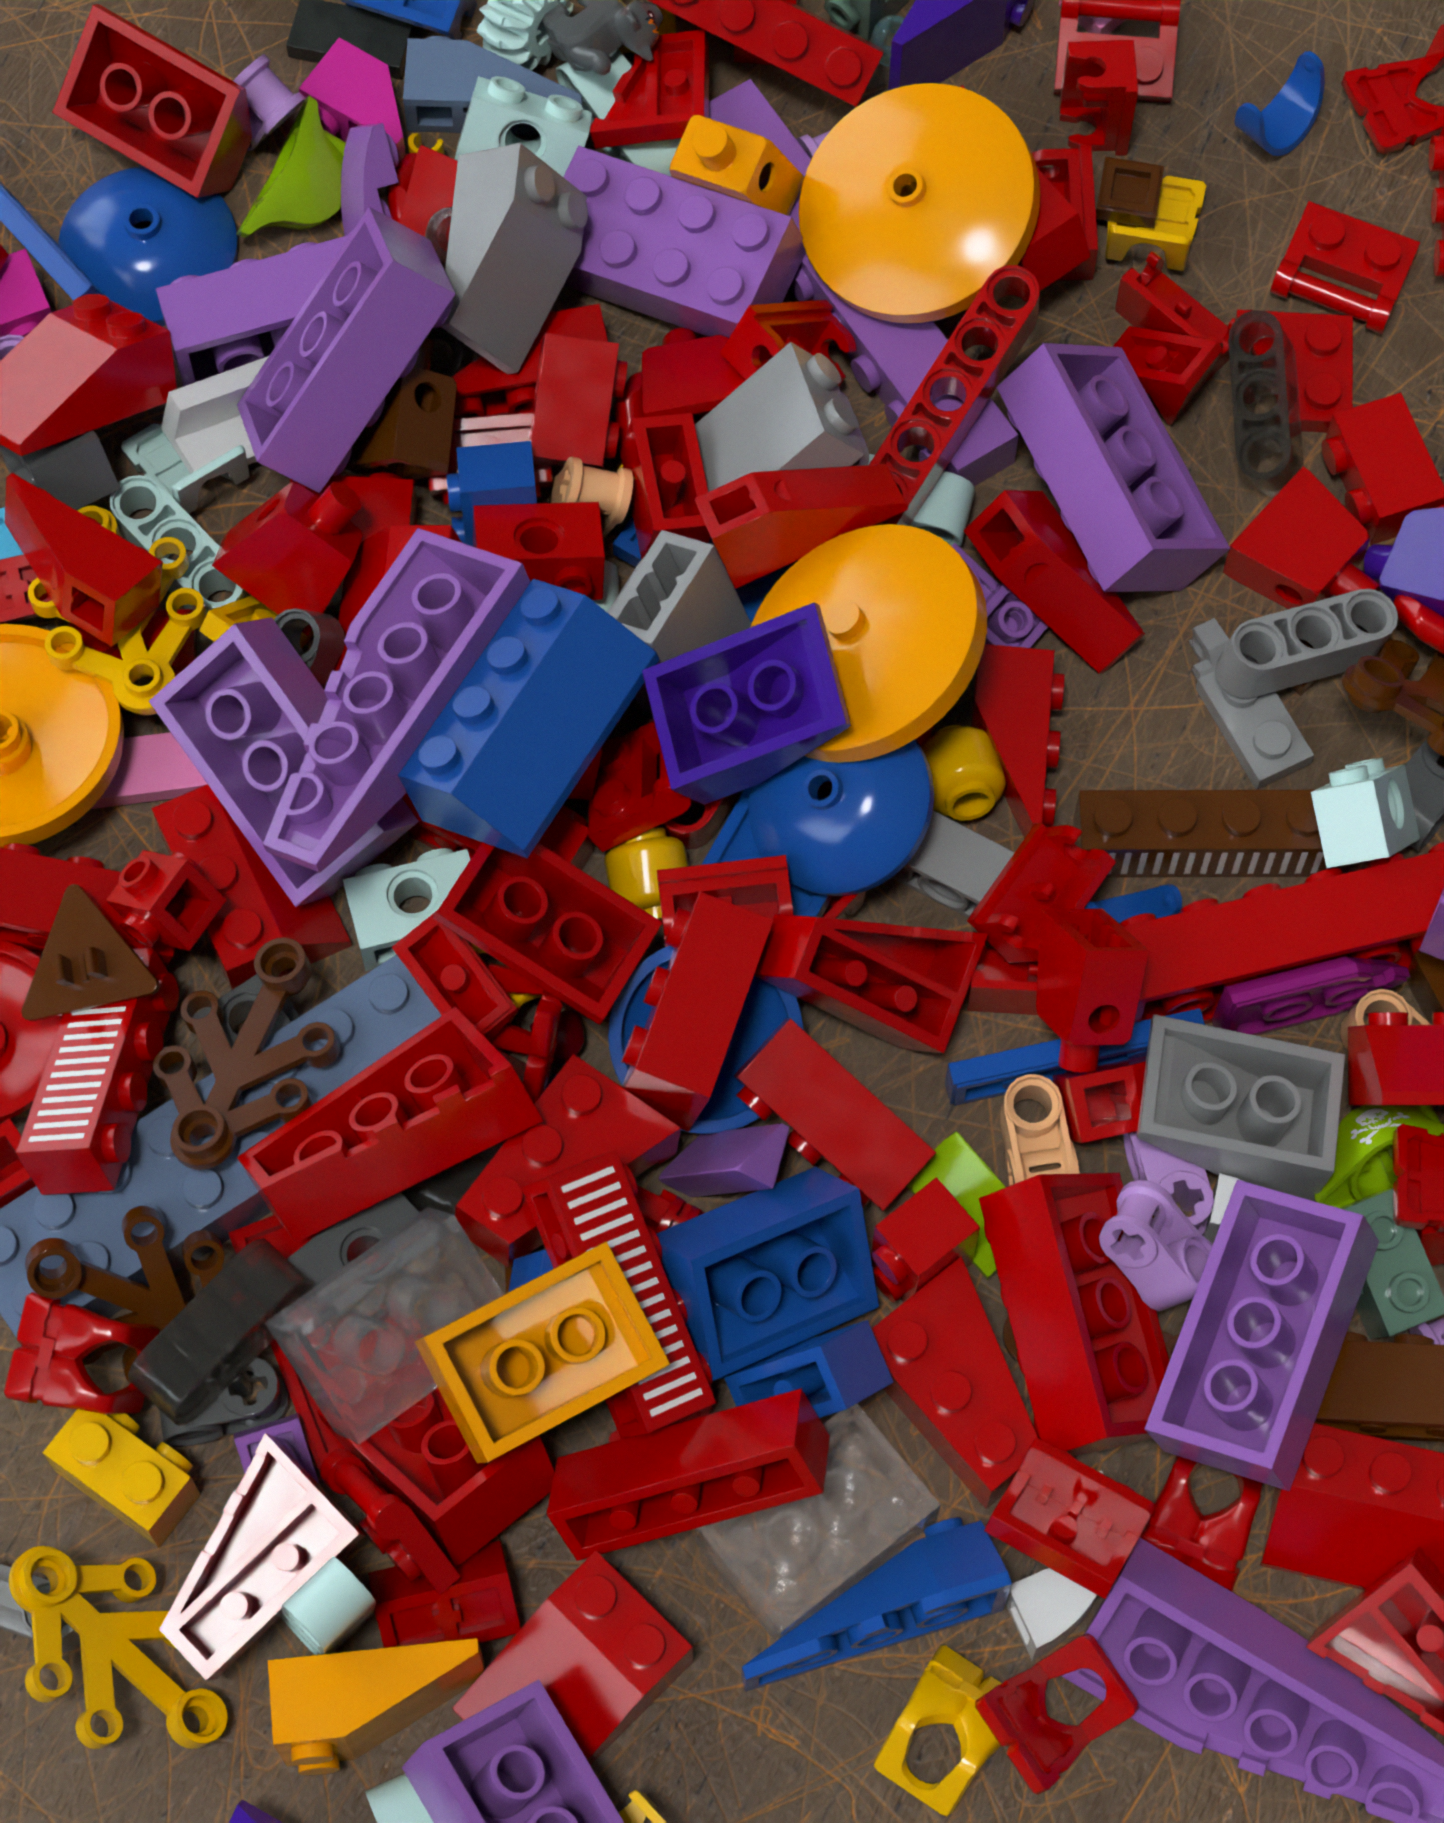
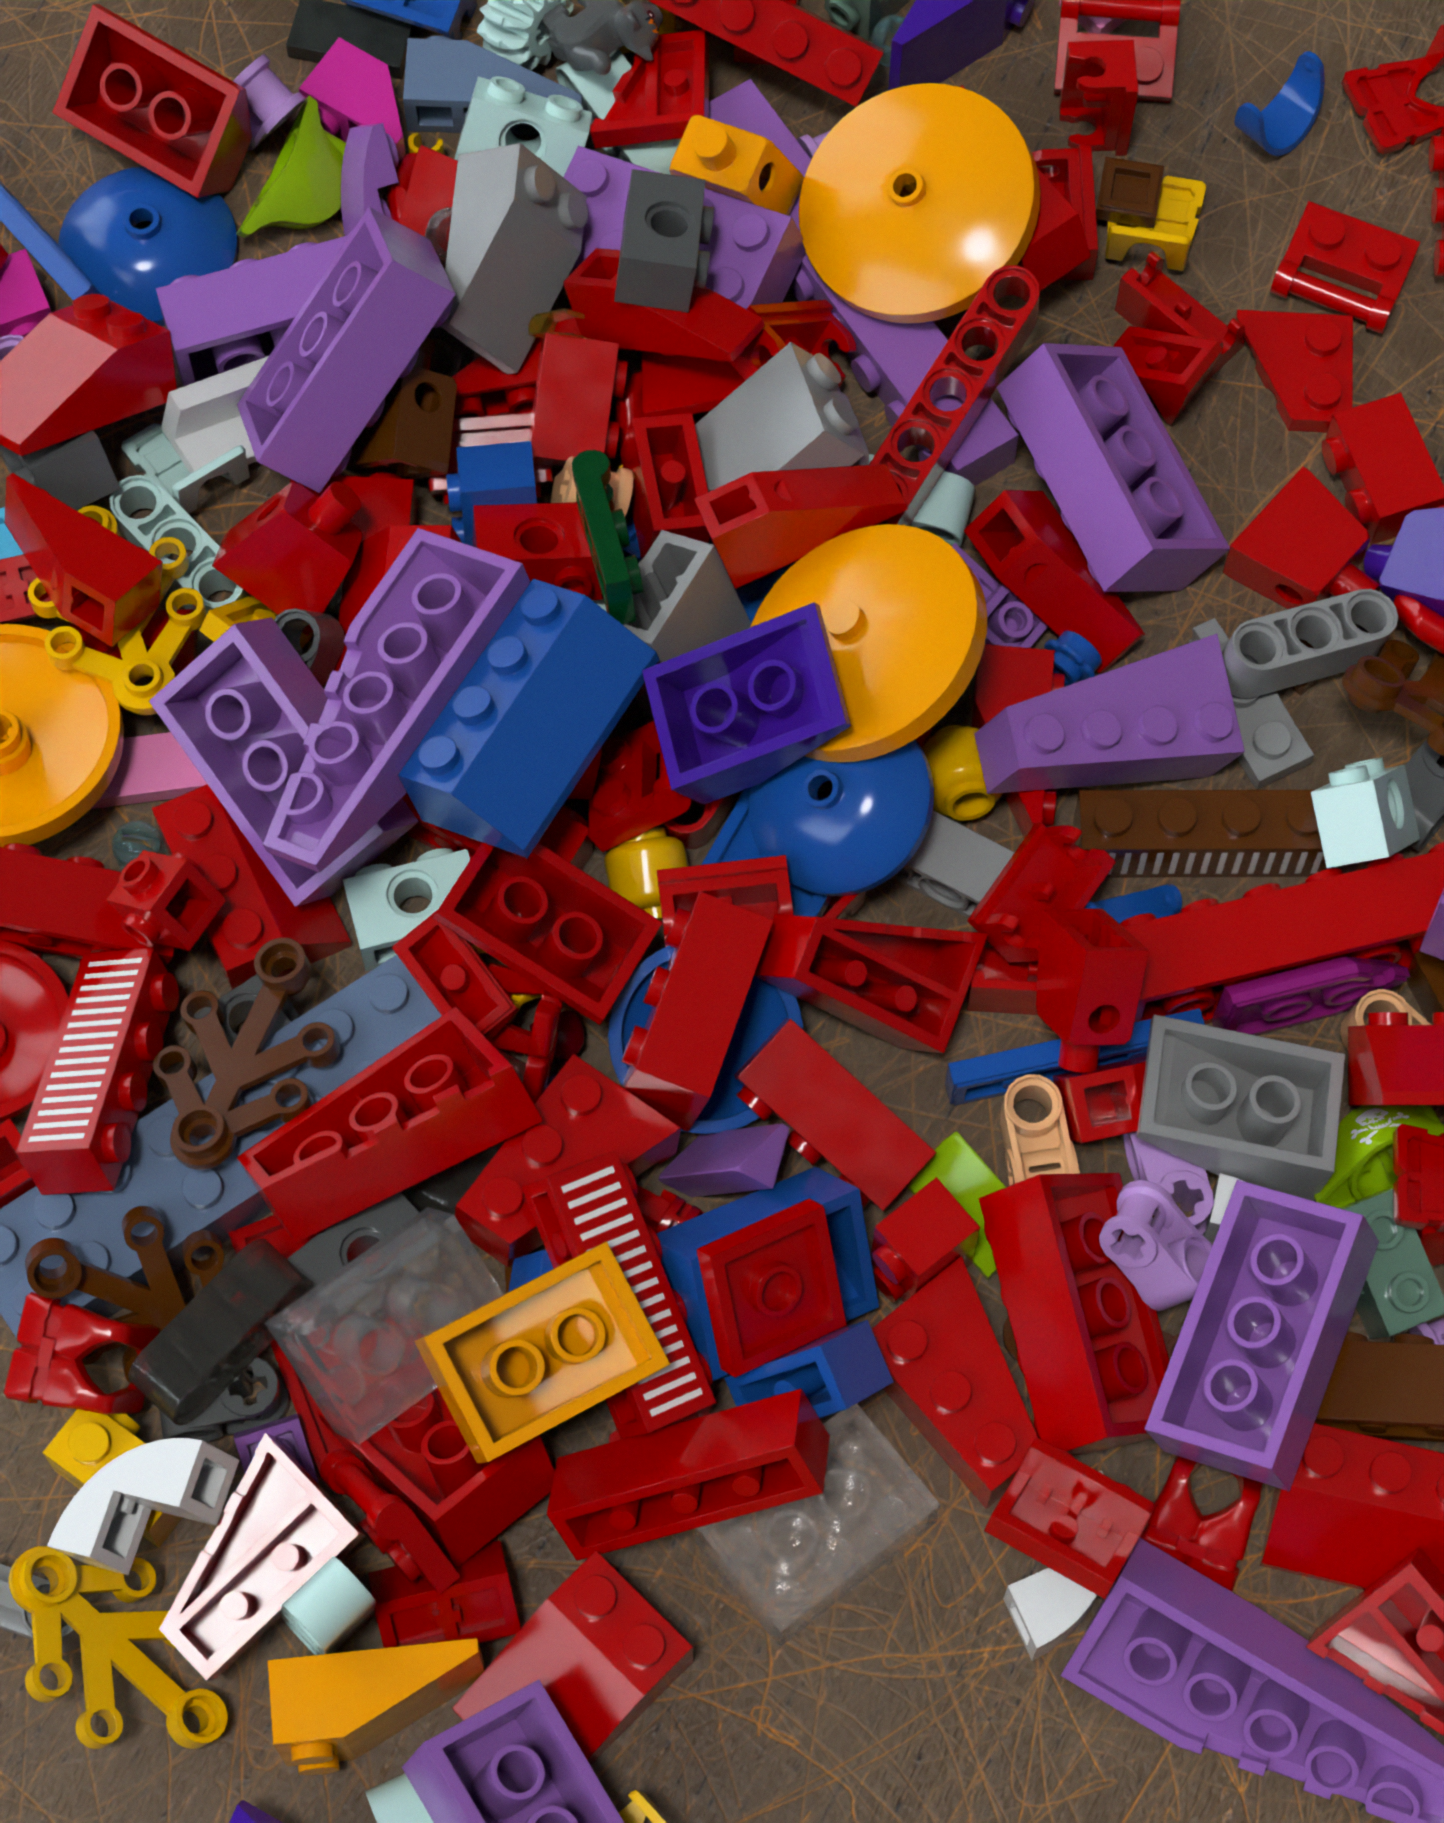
reddish brown piece [21,884,160,1022] -> none
blue wedge [741,1517,1012,1692] -> none
yellow piece [874,1646,1002,1816] -> none
red piece [975,1633,1139,1795] -> none
clear smoke beam [1228,310,1304,497] -> none
none -> white brick [47,1438,240,1575]
none -> clear light blue hinge [112,820,165,870]
none -> clear yellow piece [528,308,595,340]
none -> red slope [563,248,765,362]
none -> dark green plate [572,450,643,624]
none -> dark grey brick [614,169,714,312]
none -> red plate [696,1198,847,1378]
none -> medium lavender wedge [974,634,1245,794]
none -> blue plate [1044,631,1102,686]

